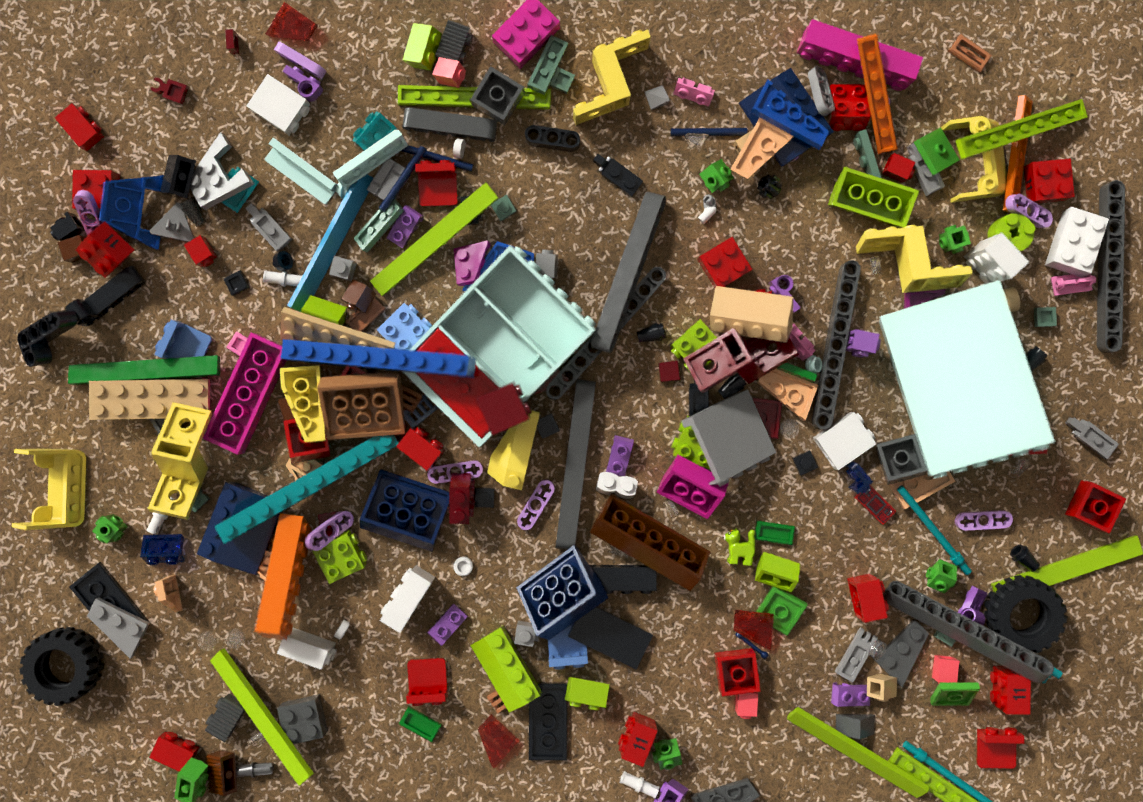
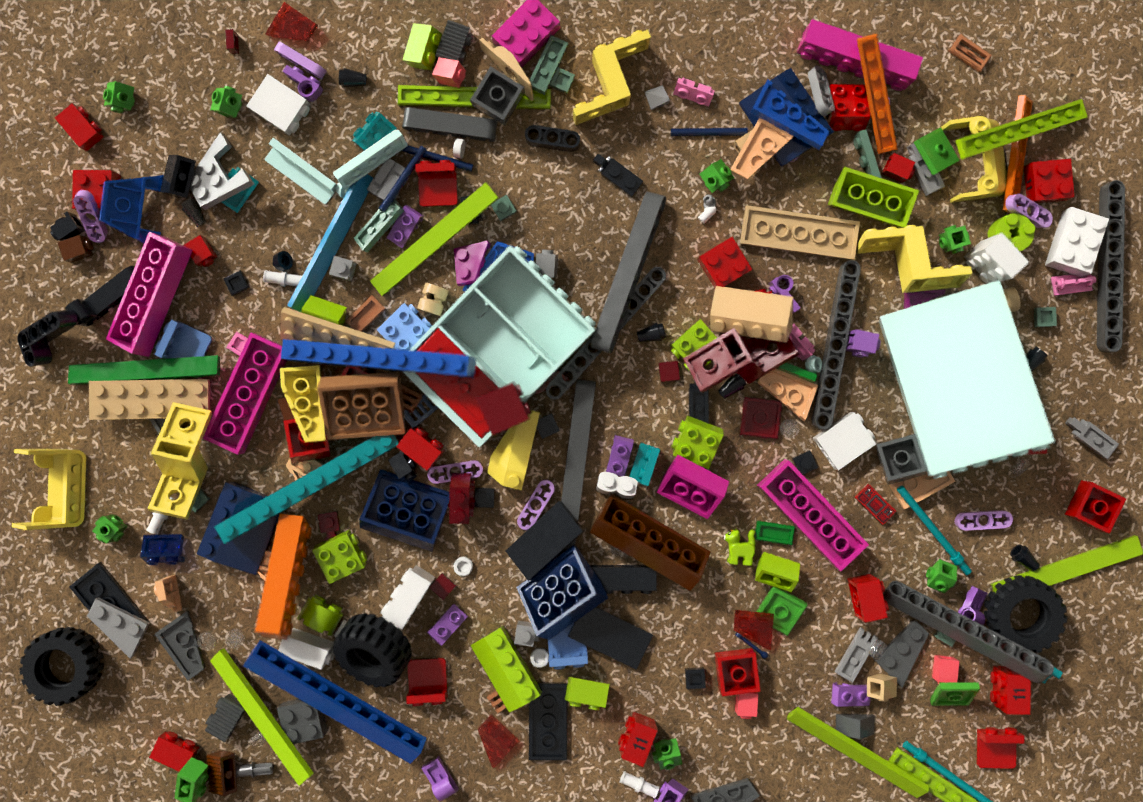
red brick [75,221,134,278] -> none
light grey piece [150,203,194,242] -> none
dark red plate [151,77,189,105] -> none
light grey hinge [246,203,292,252] -> none
lavender beam [304,511,354,551] -> none
reddish brown brick [341,280,376,313] -> none
green tile [399,706,442,742] -> none
clear tile [663,499,679,519] -> none
light grey panel [681,389,776,486] -> none
clear slope [684,133,709,150] -> none
black gear [757,174,782,199] -> none
clear blue bracket [845,461,873,494] -> none
clear tile [870,256,881,276] -> none
none -> bright green brick [103,81,135,113]
none -> dark pink brick [106,232,193,357]
none -> dark grey wing [155,610,206,681]
none -> bright green brick [210,86,242,118]
none -> blue brick [243,640,427,764]
none -> lime brick [297,594,343,636]
none -> black tyre [333,613,412,687]
none -> black cone [339,68,367,88]
none -> black brick [388,451,417,482]
none -> tan wheel [417,283,449,316]
none -> medium lavender plate [421,756,459,802]
none -> dark red tile [429,573,456,600]
none -> tan piece [479,38,534,101]
none -> black tile [505,501,585,581]
none -> white tile [530,648,549,668]
none -> teal bracket [629,443,660,486]
none -> black plate [685,667,706,689]
none -> tan plate [740,205,860,260]
none -> dark pink brick [757,459,869,571]

